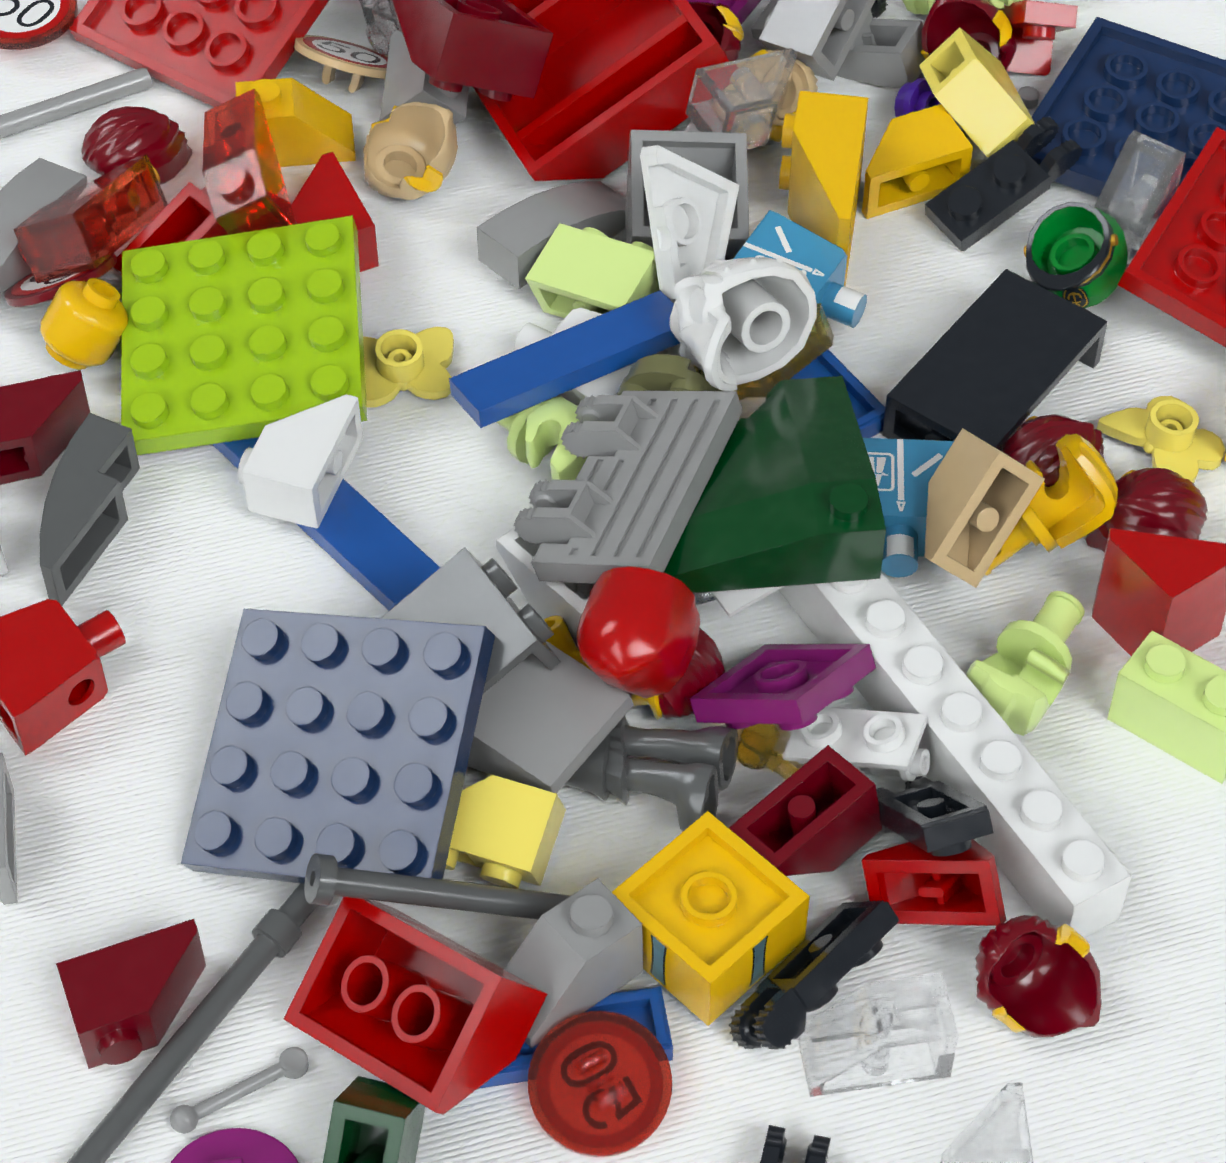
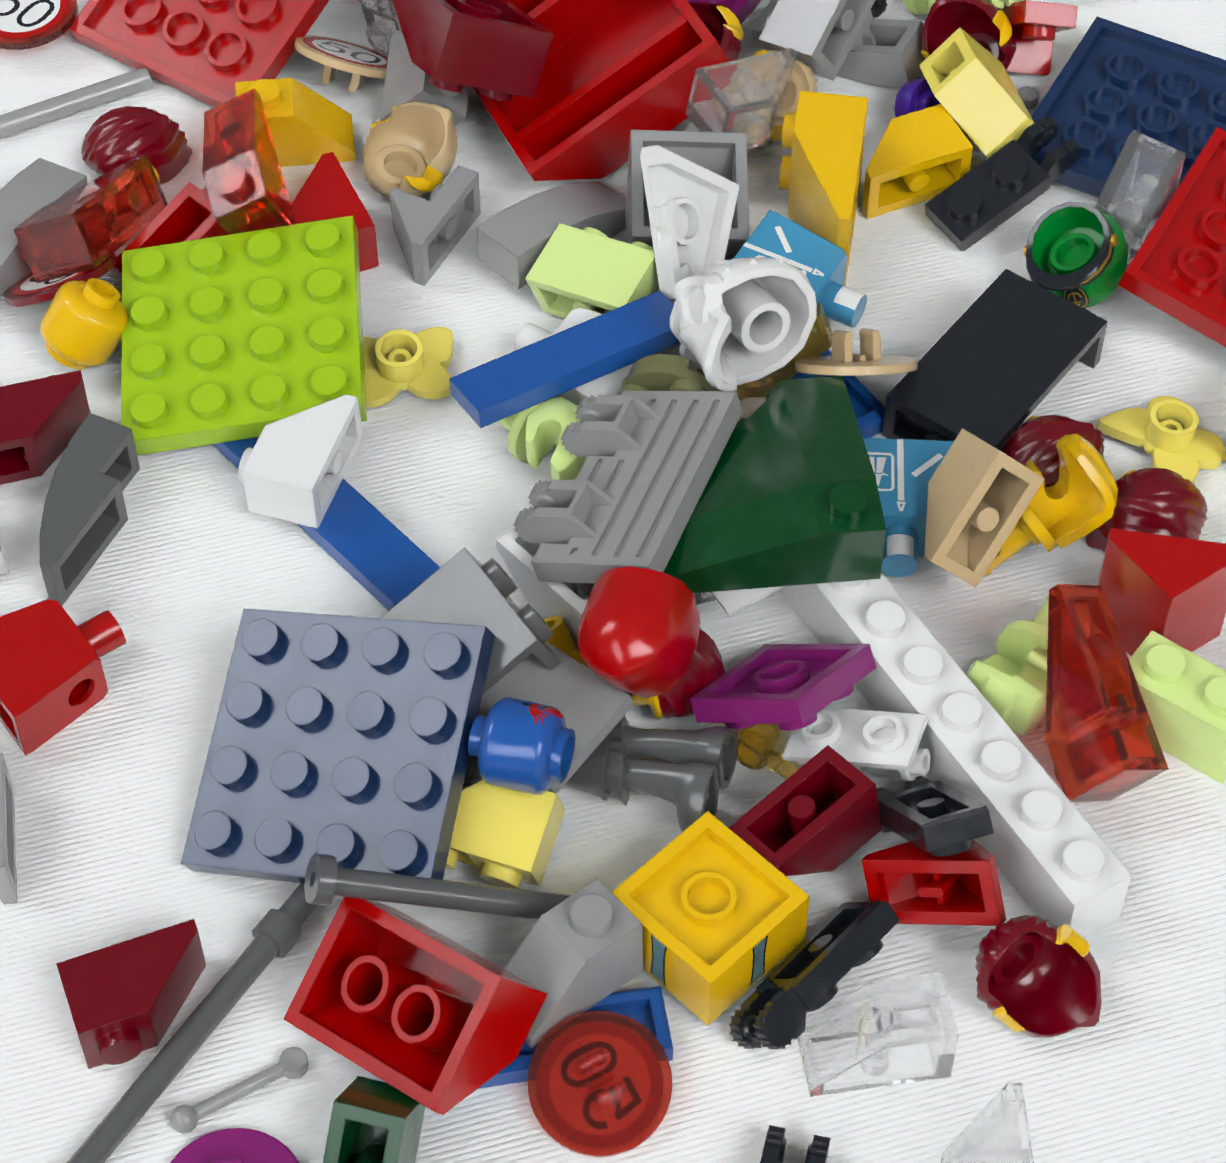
none -> light grey slope [390,165,481,286]
none -> blue head [468,697,576,795]
none -> tan piece [795,328,918,376]
none -> clear red slope [1045,584,1169,802]

